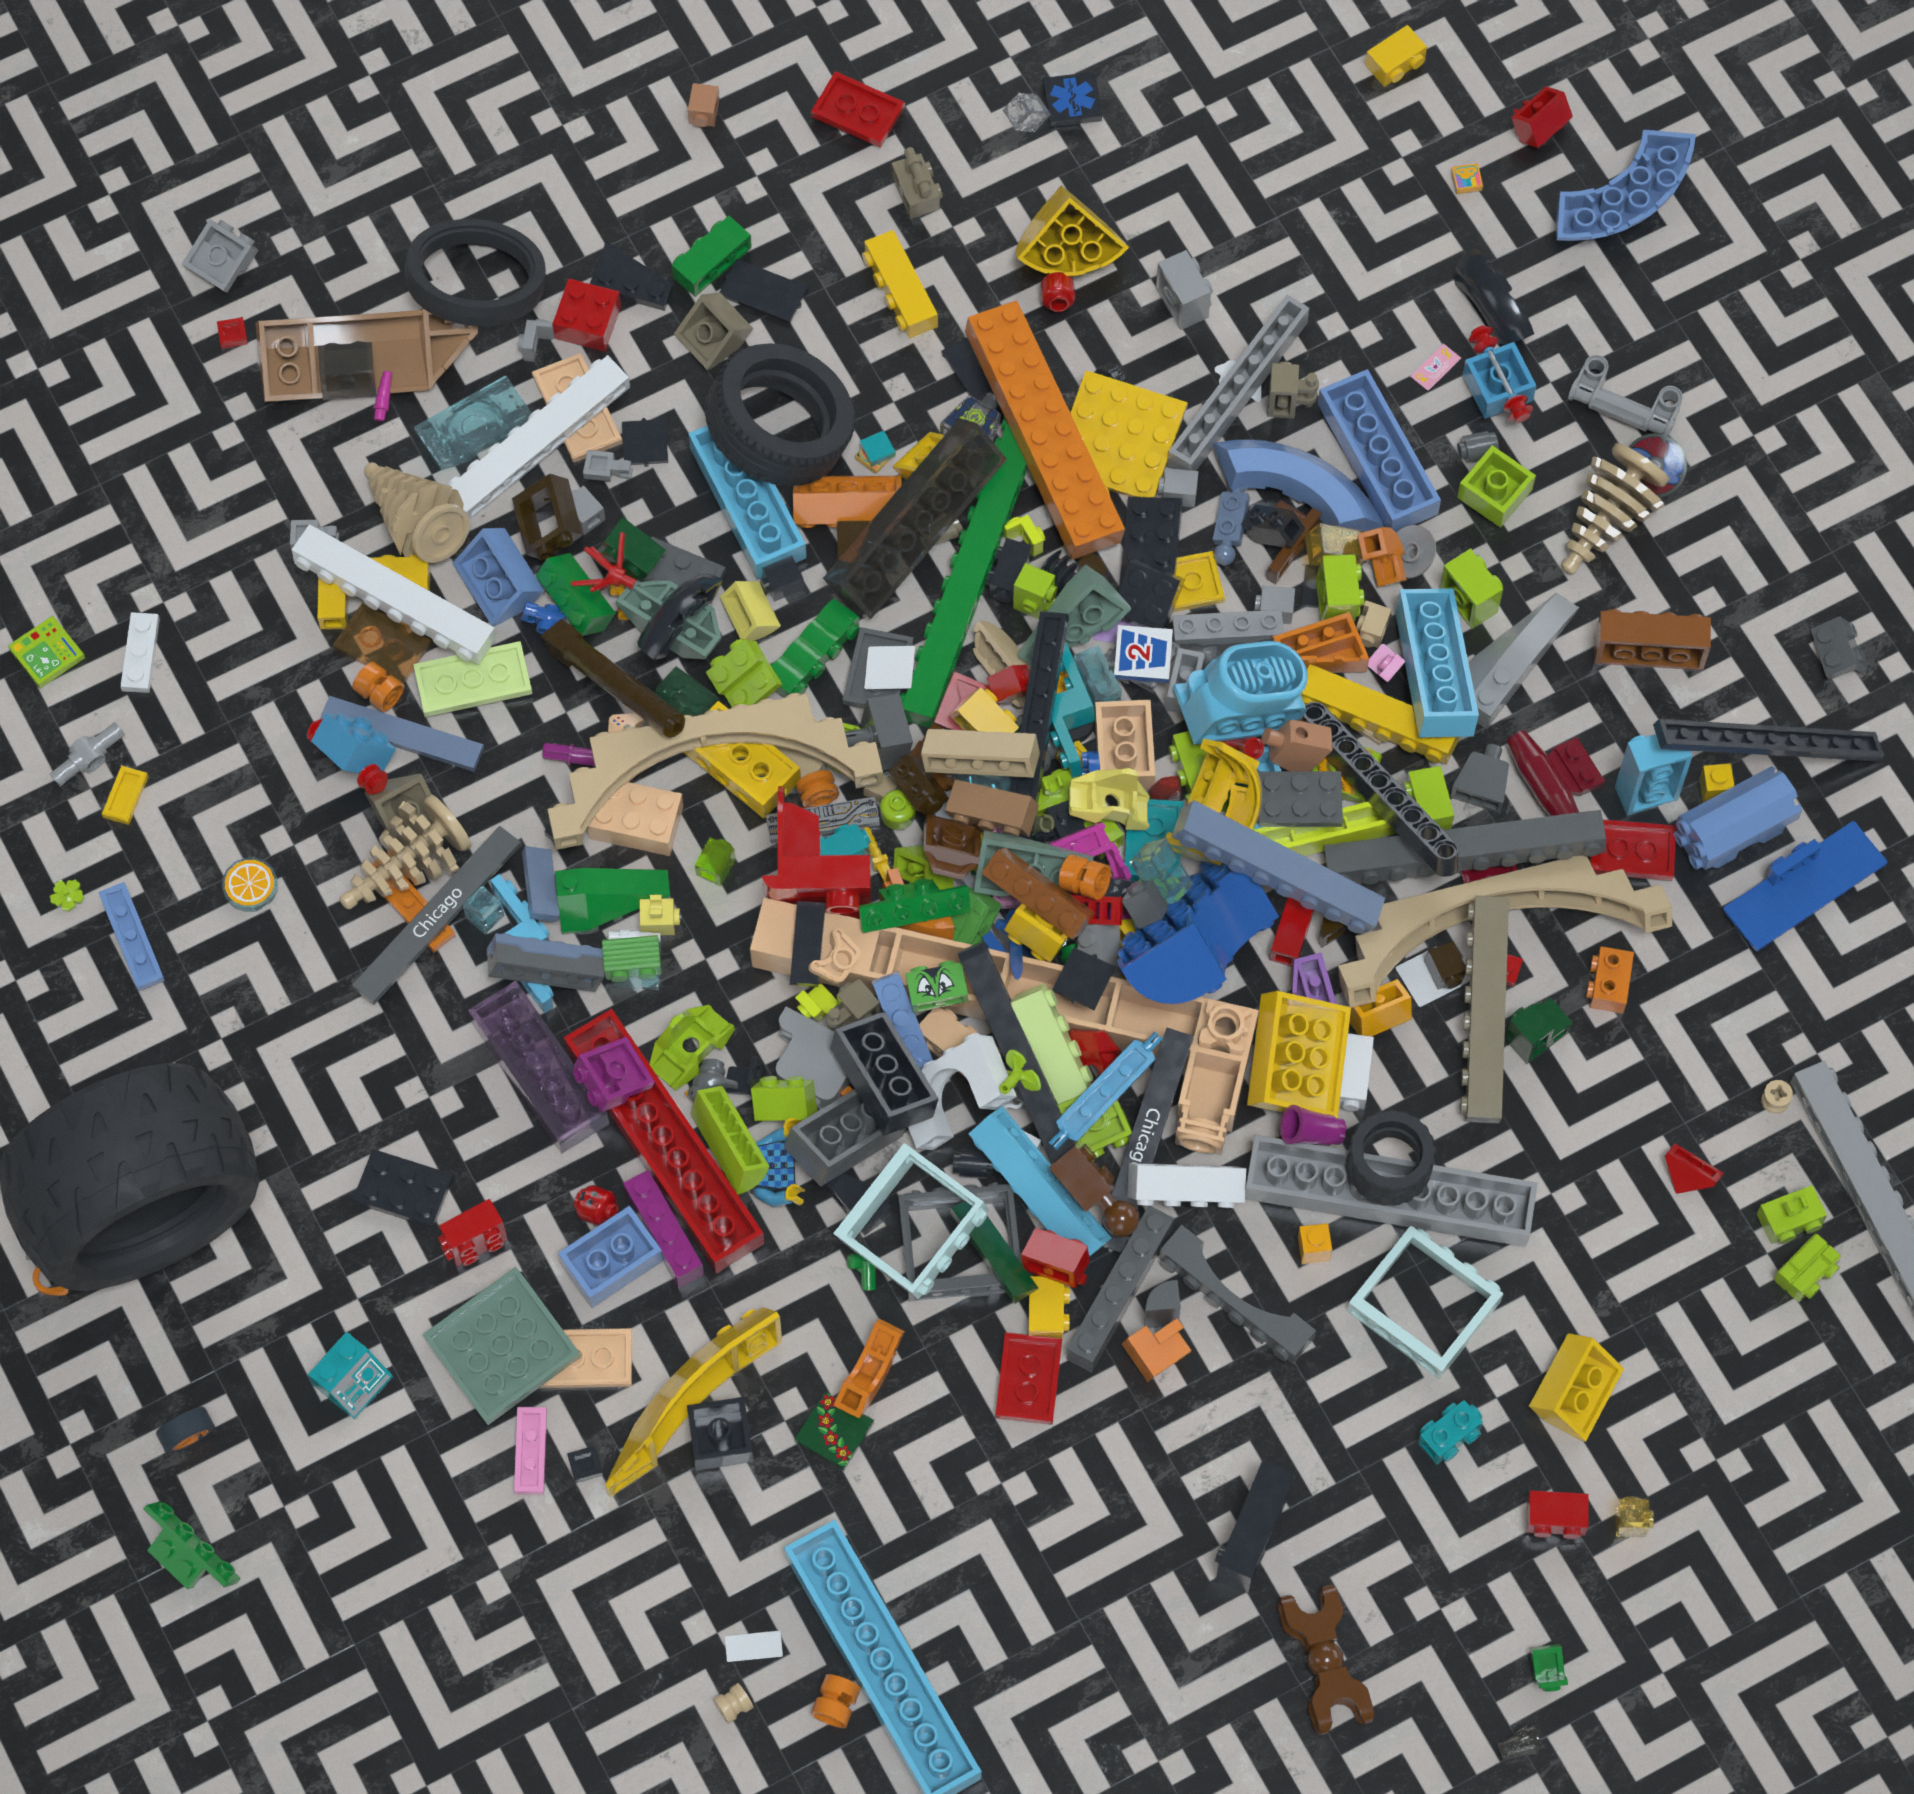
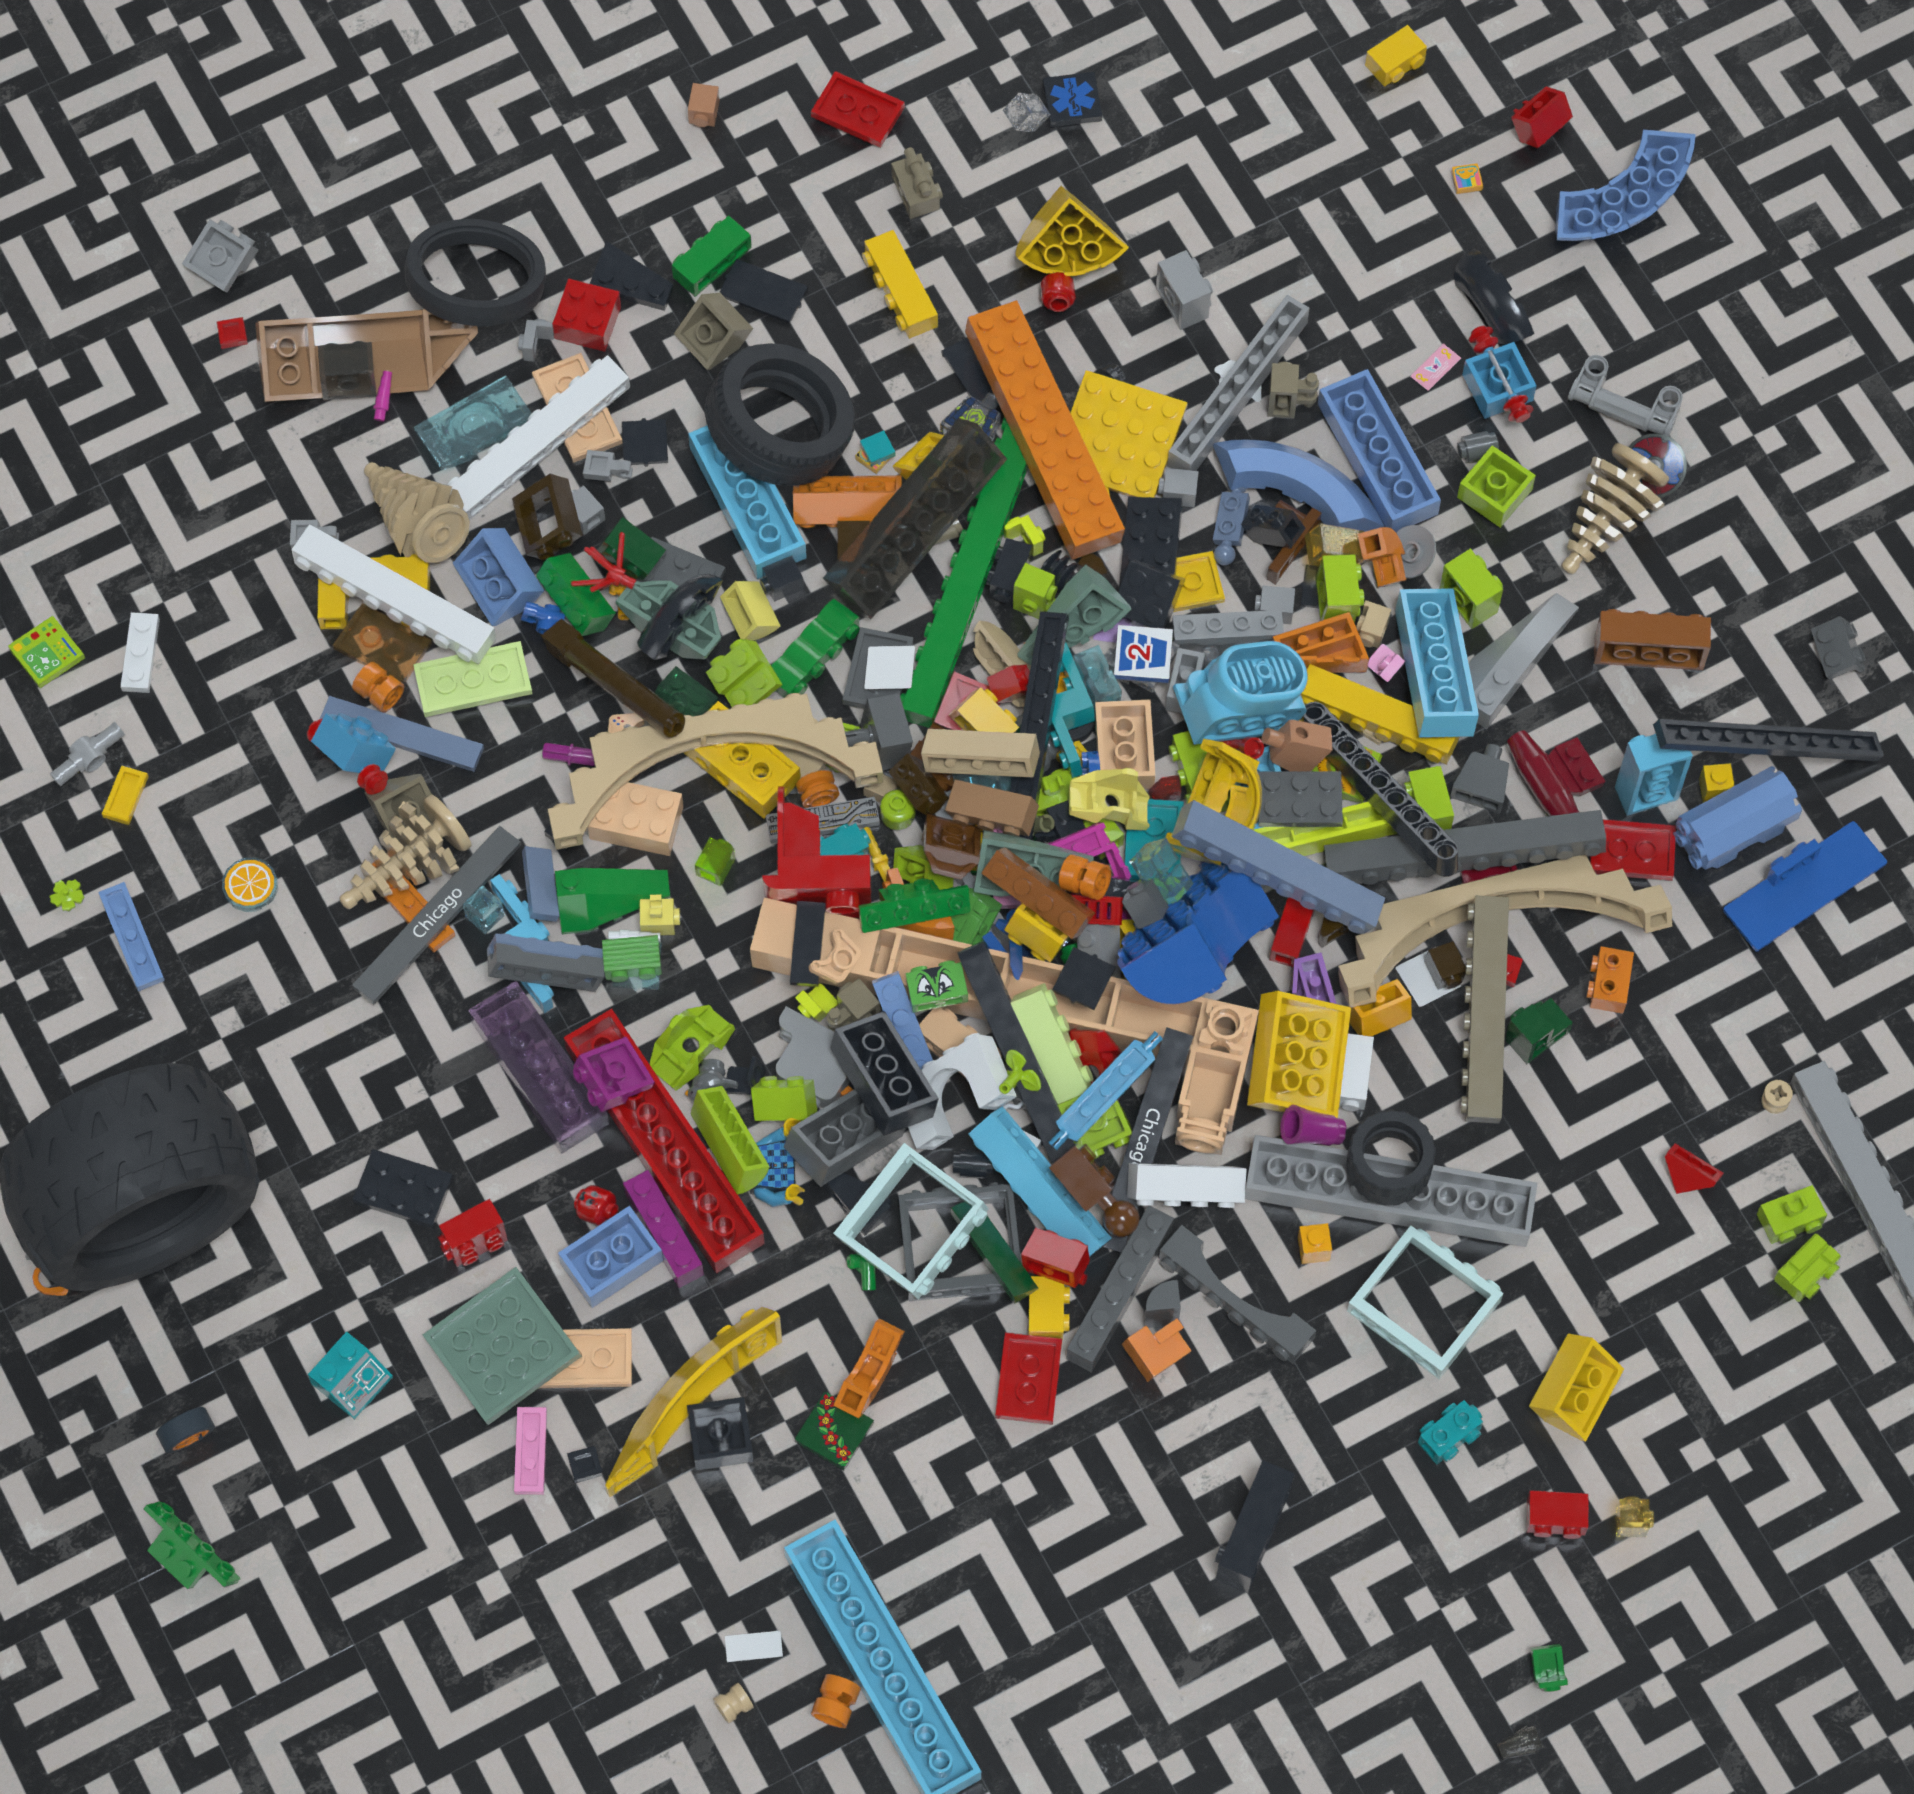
reddish brown piece [1277,1584,1374,1735] -> none

